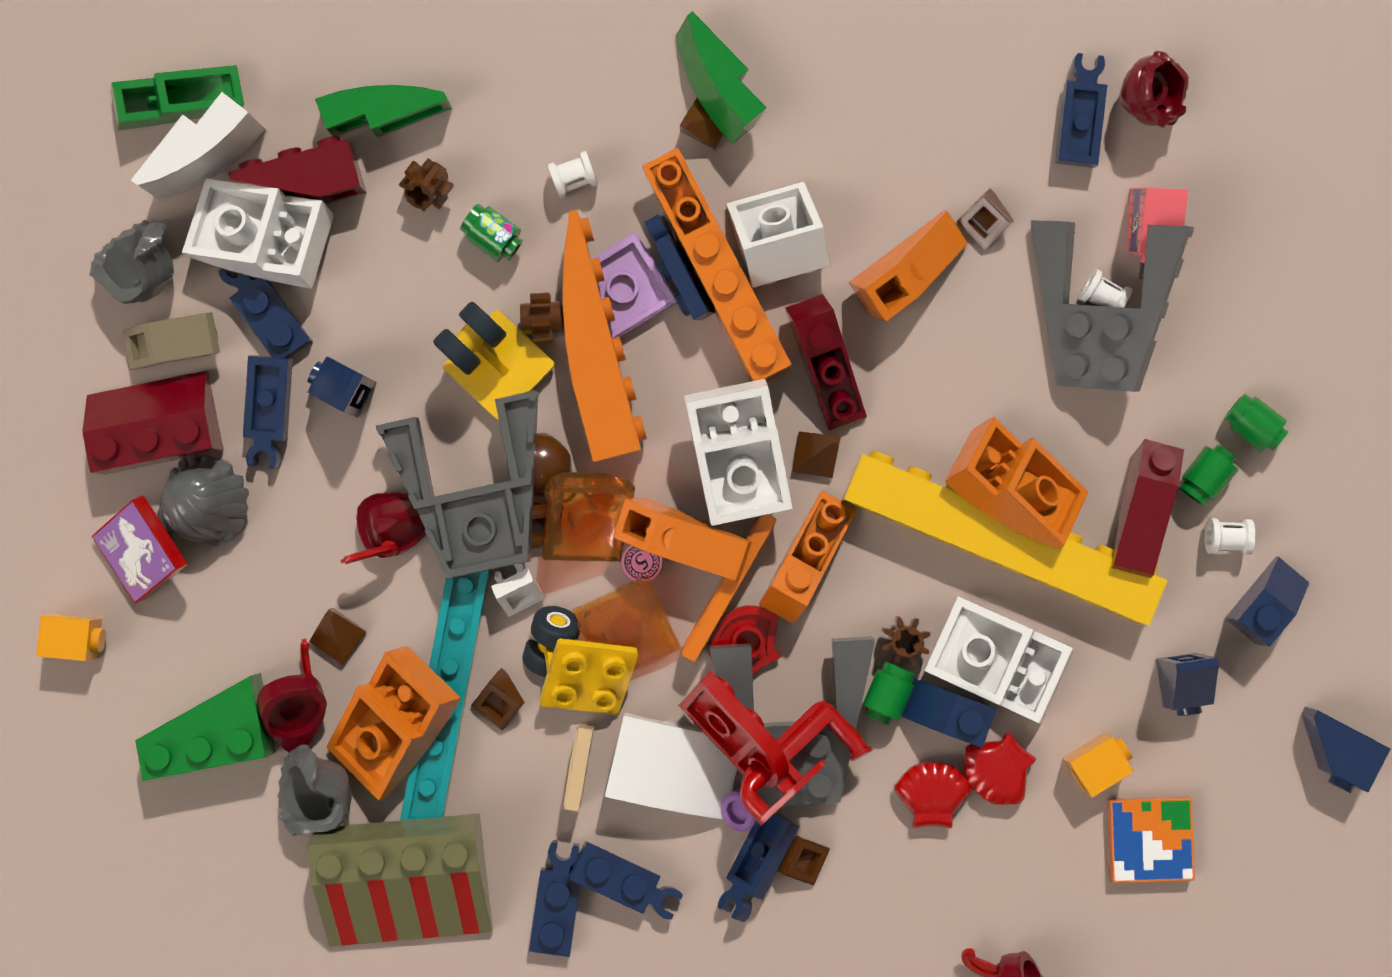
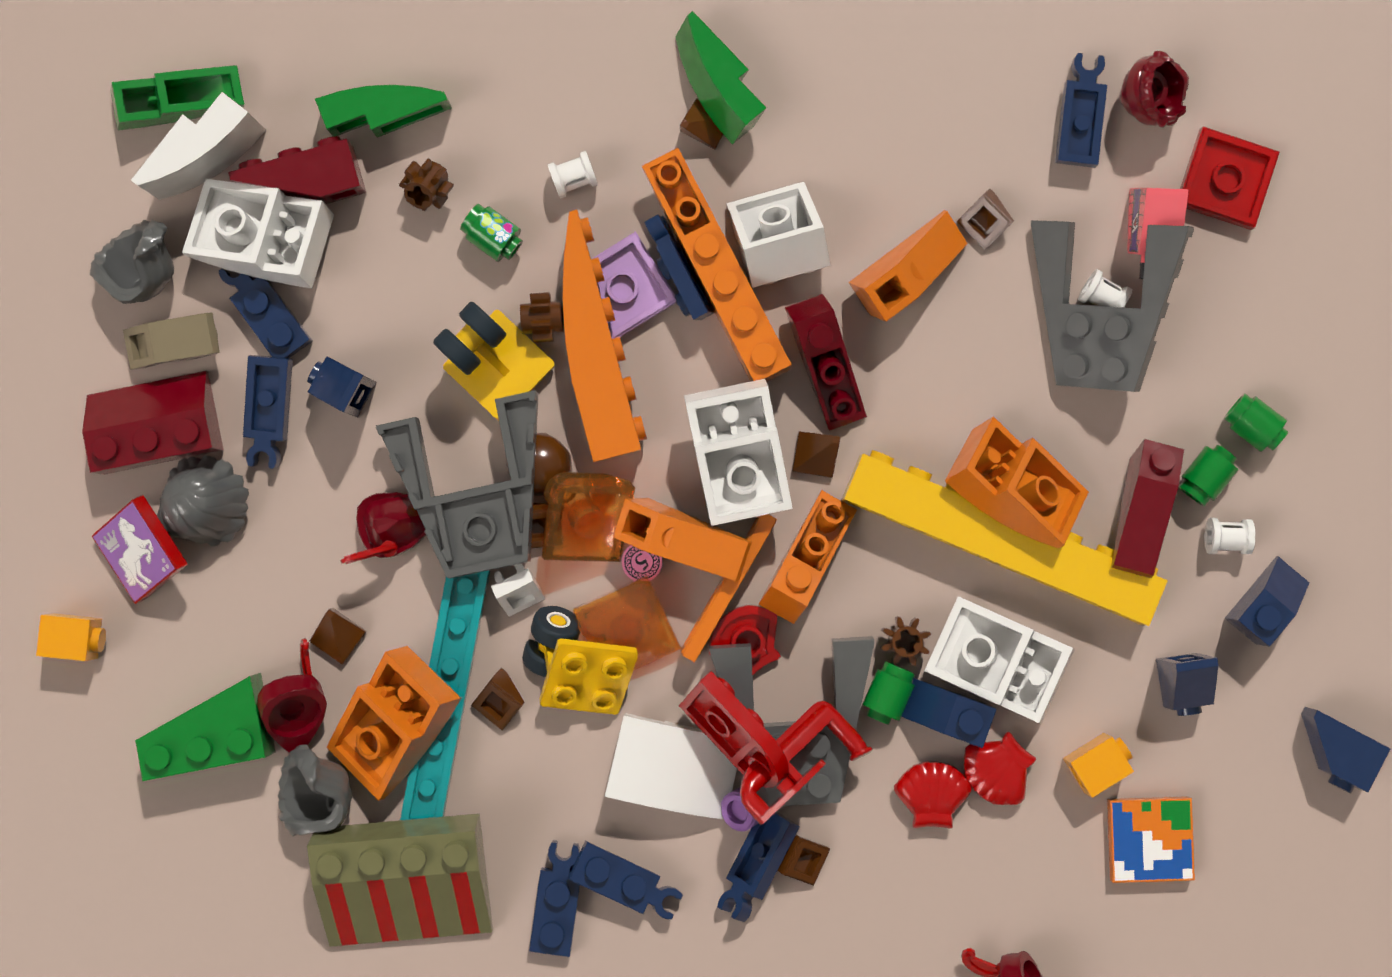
tan tile [563,724,595,812] -> none
none -> red tile [1180,126,1280,230]

